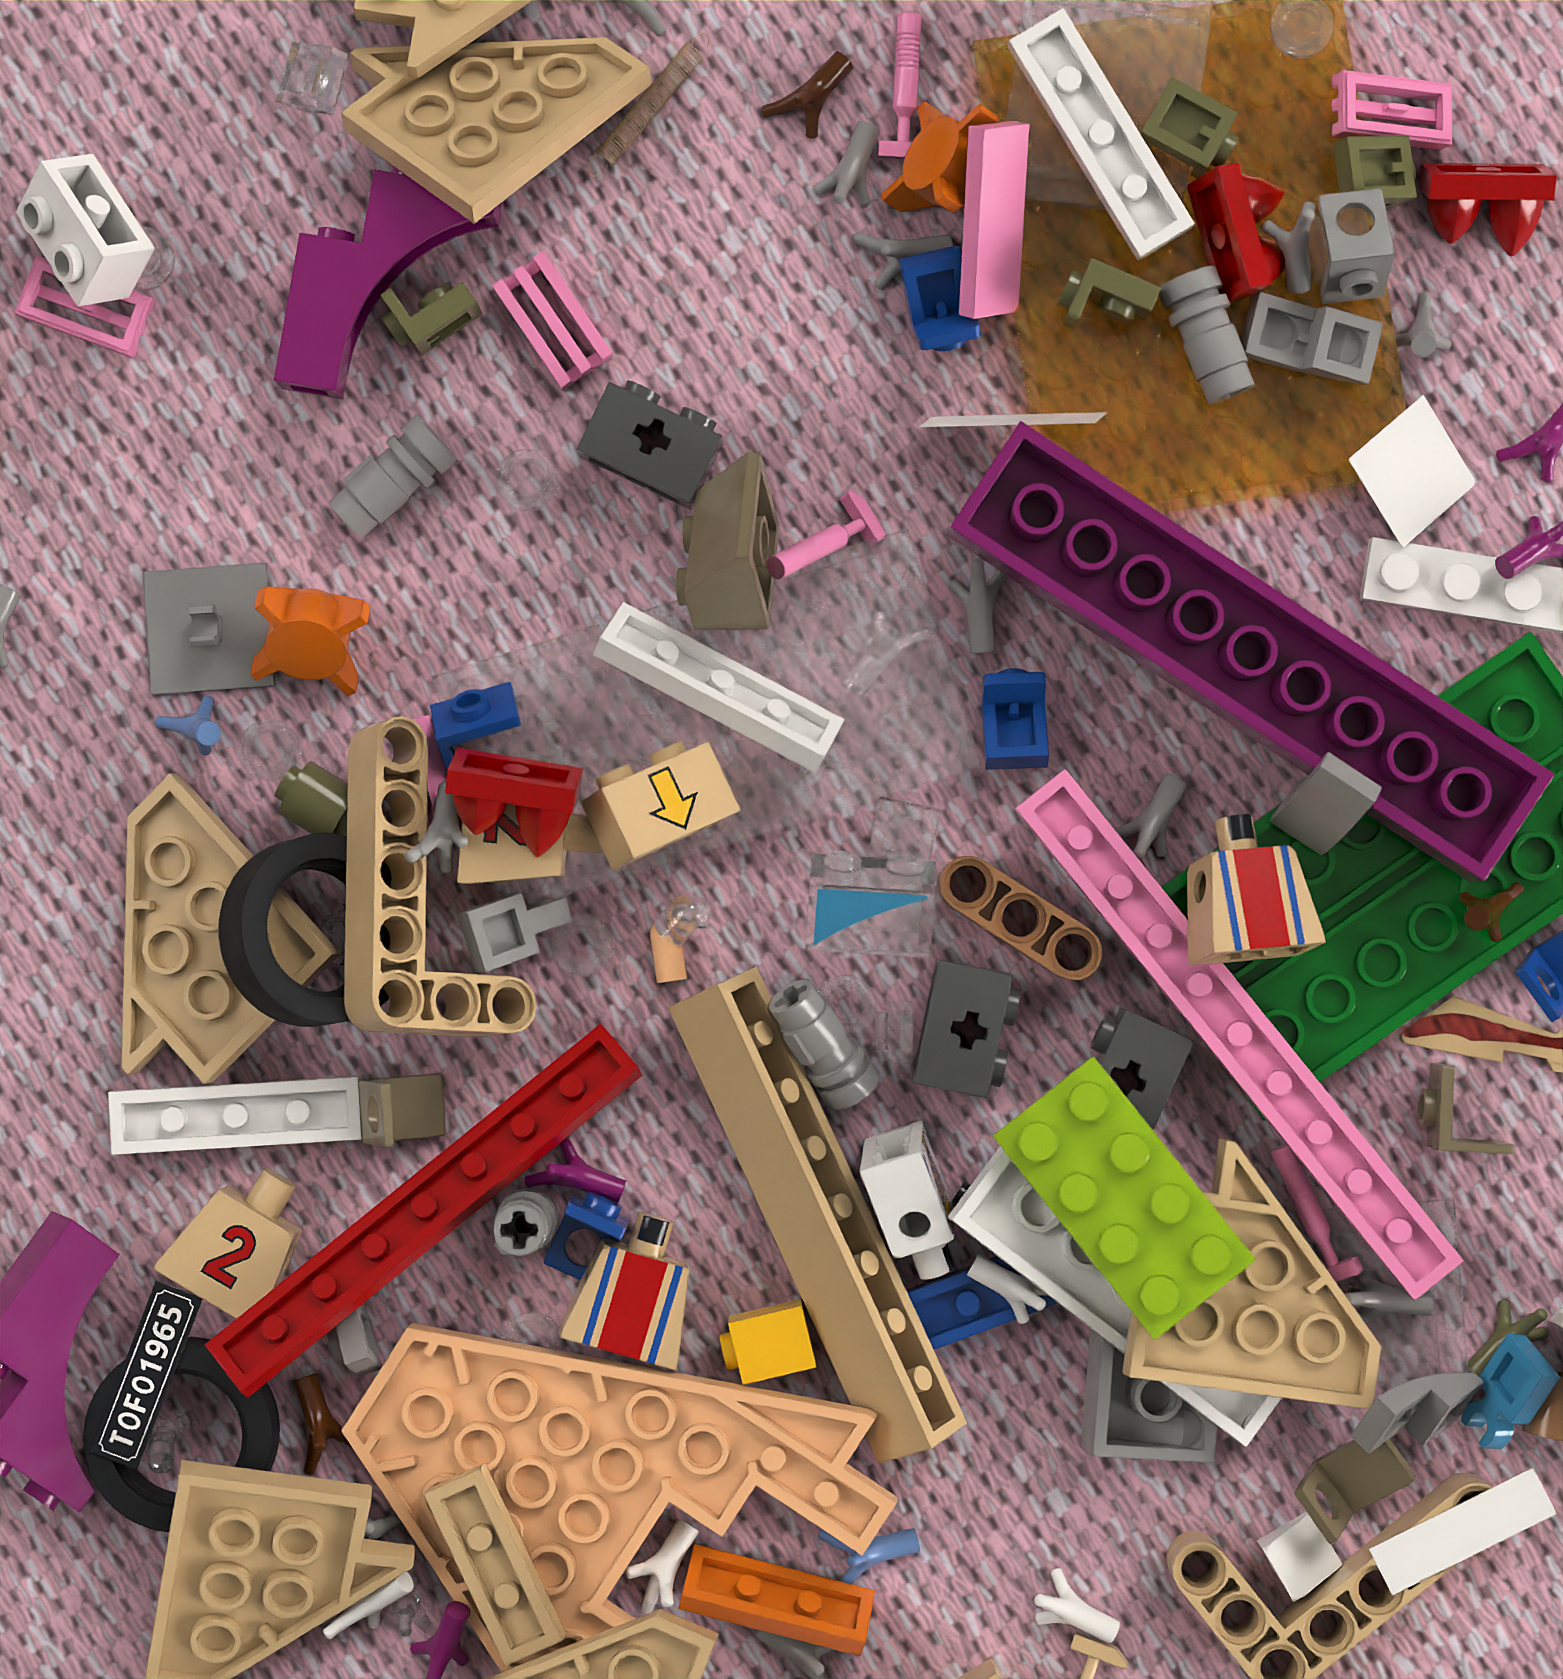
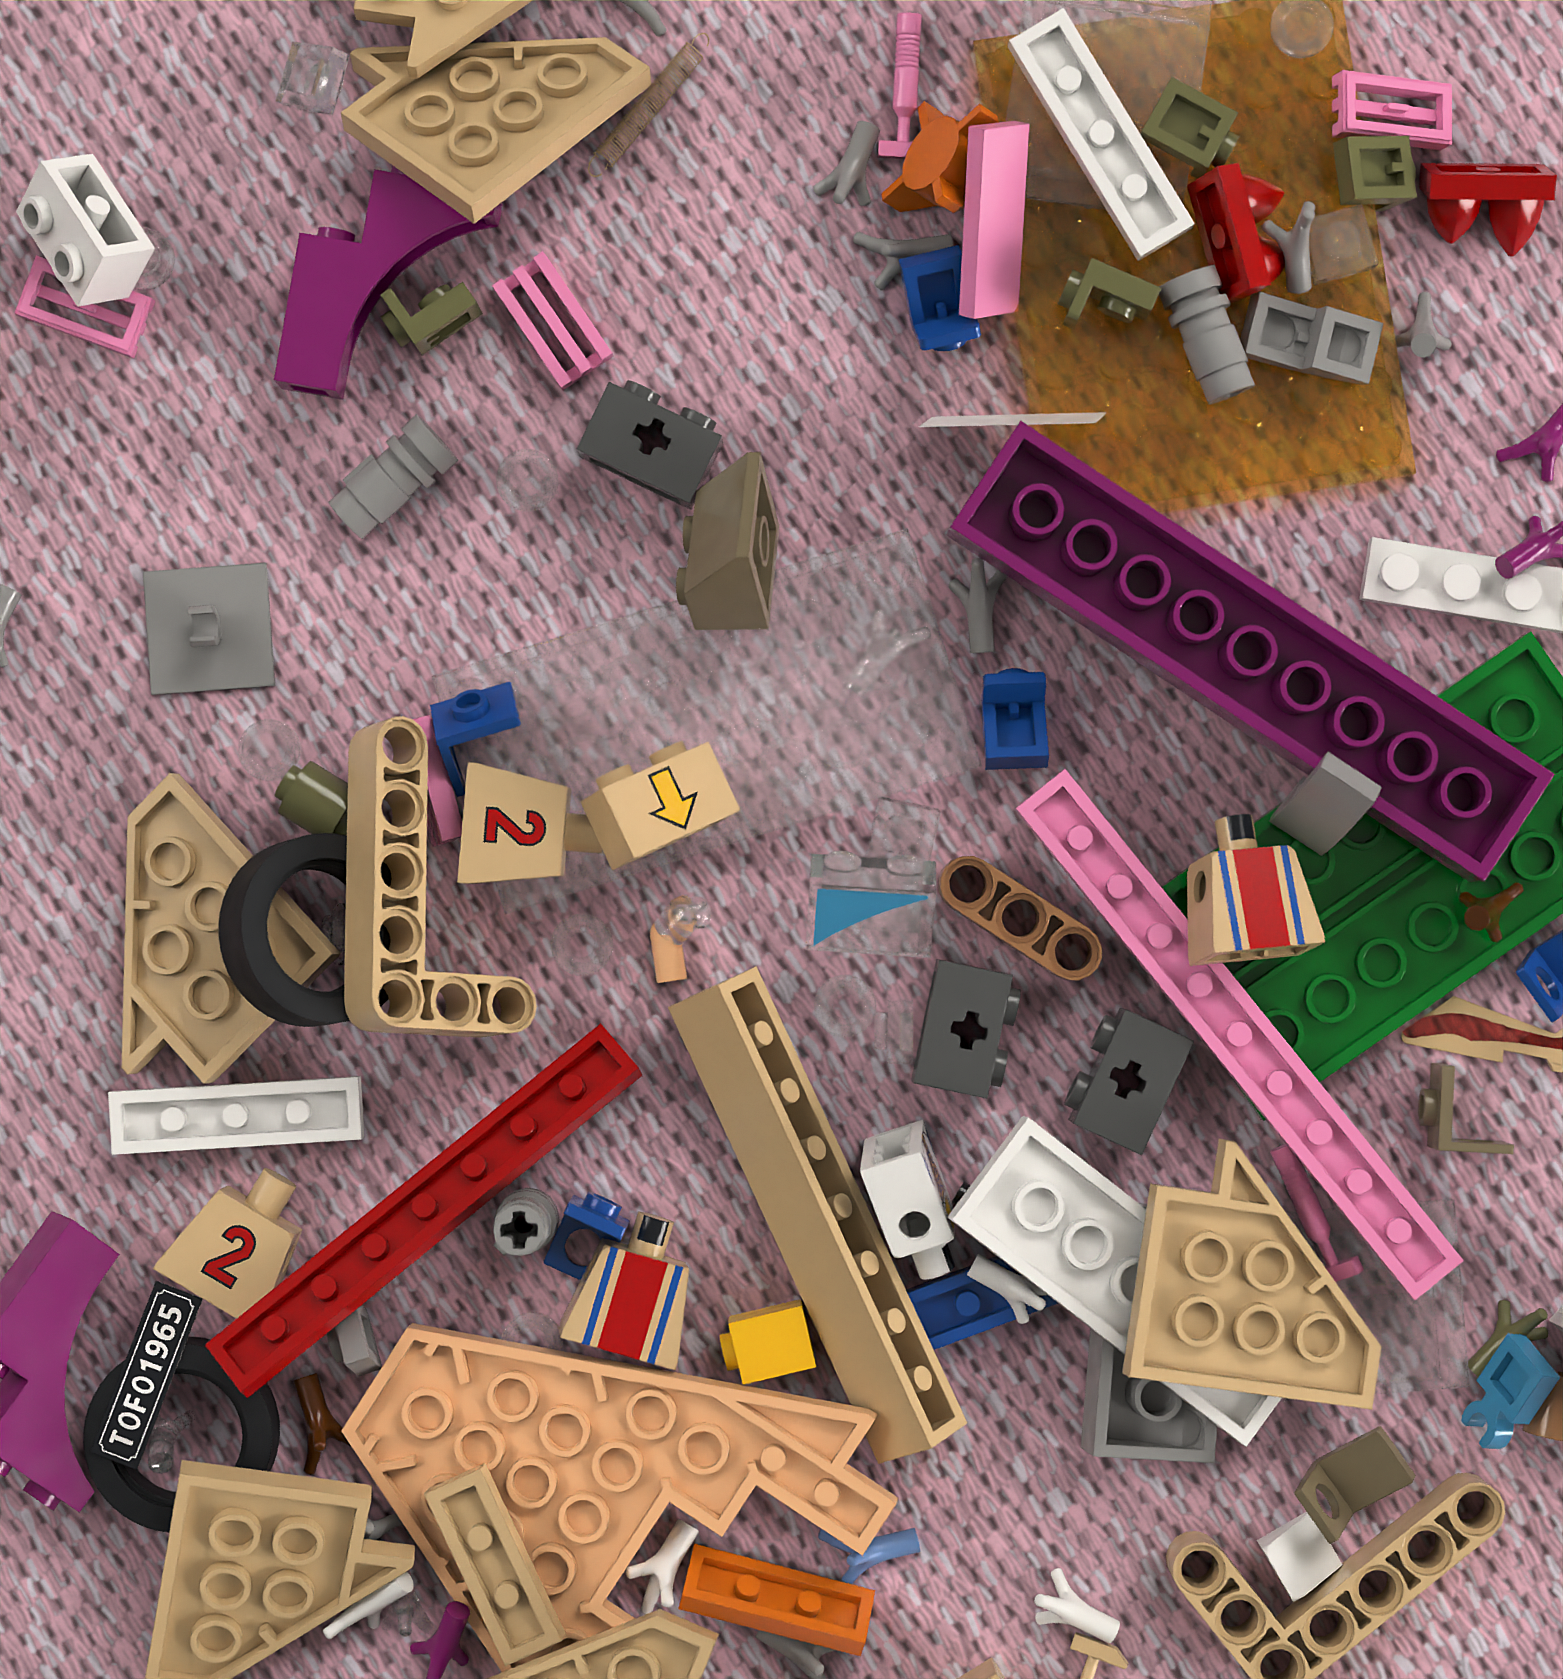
medium blue bar [155,696,221,755] -> none
orange piece [250,586,370,696] -> none
dark tan bracket [358,1074,446,1147] -> none
light grey bar [404,782,468,873] -> none
red tile [445,747,583,857] -> none
light grey plate [457,893,573,973] -> none
magenta bar [524,1139,626,1204] -> none
white plate [593,602,845,773] -> none
reddish brown bar [761,51,853,139] -> none
bright pink piece [766,491,888,579] -> none
light grey axle [769,979,879,1110] -> none
lime plate [993,1056,1256,1340] -> none
light grey bar [1115,774,1187,860] -> none
light grey bracket [1318,188,1395,304] -> none
light grey bar [1345,1270,1434,1321] -> none
white sticker [1348,395,1475,548] -> none
light grey slope [1351,1372,1484,1454] -> none
white sticker [1369,1468,1557,1595] -> none

